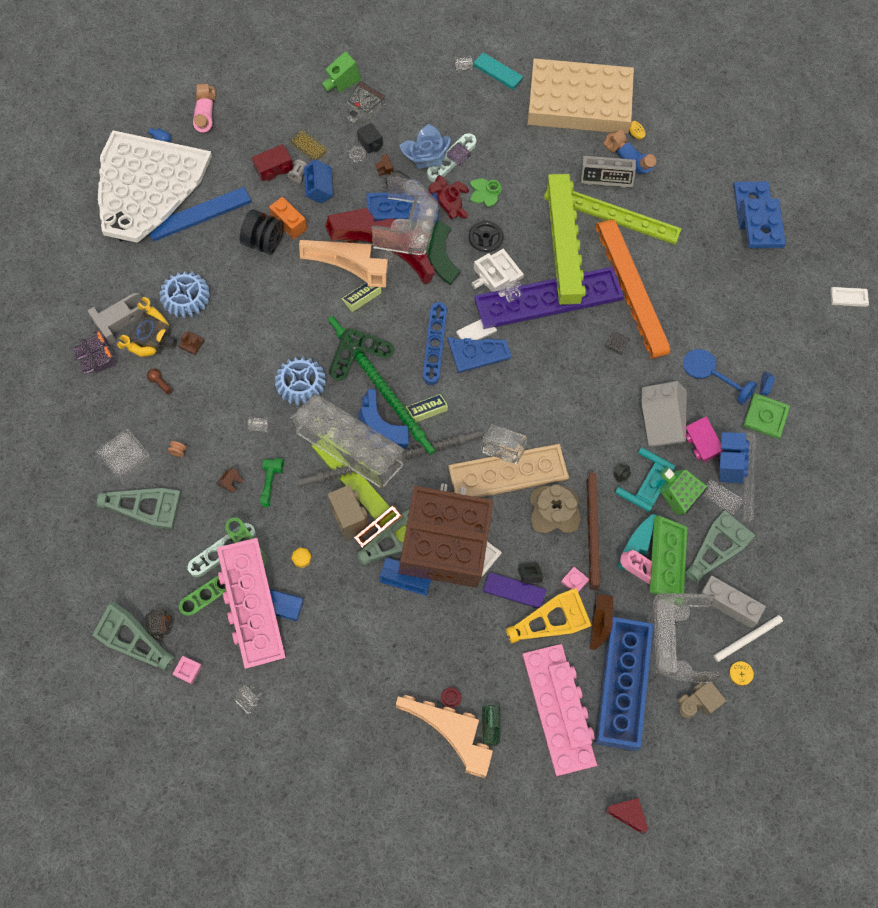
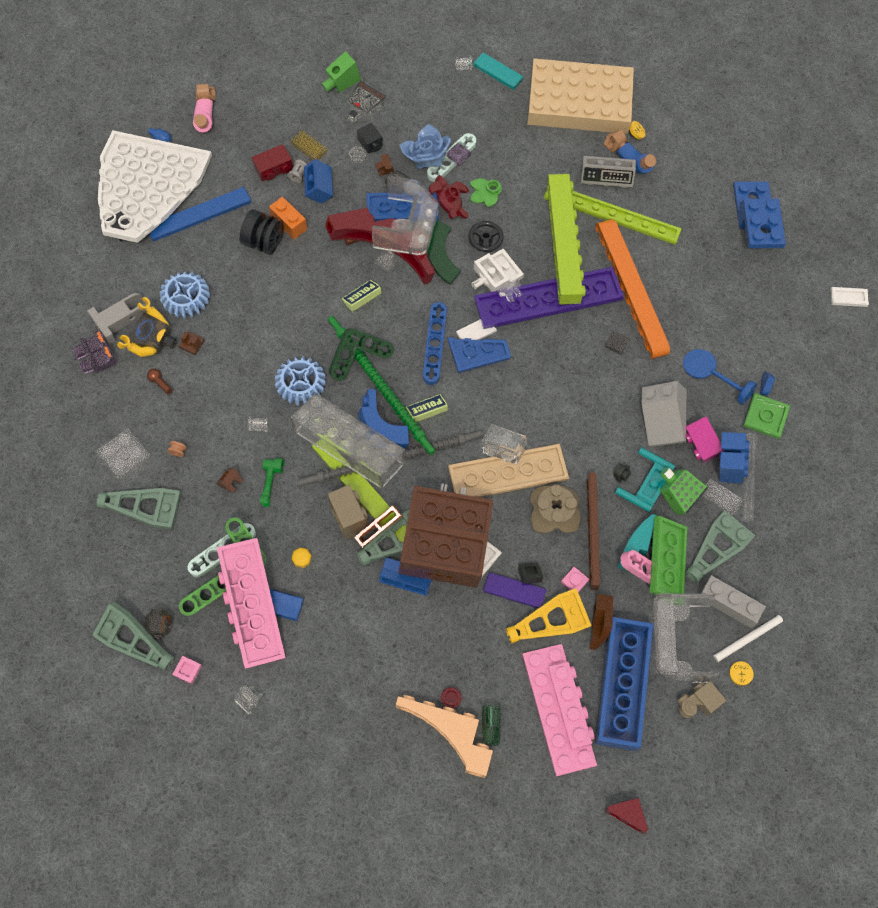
light nougat arch [299,240,388,287] -> none

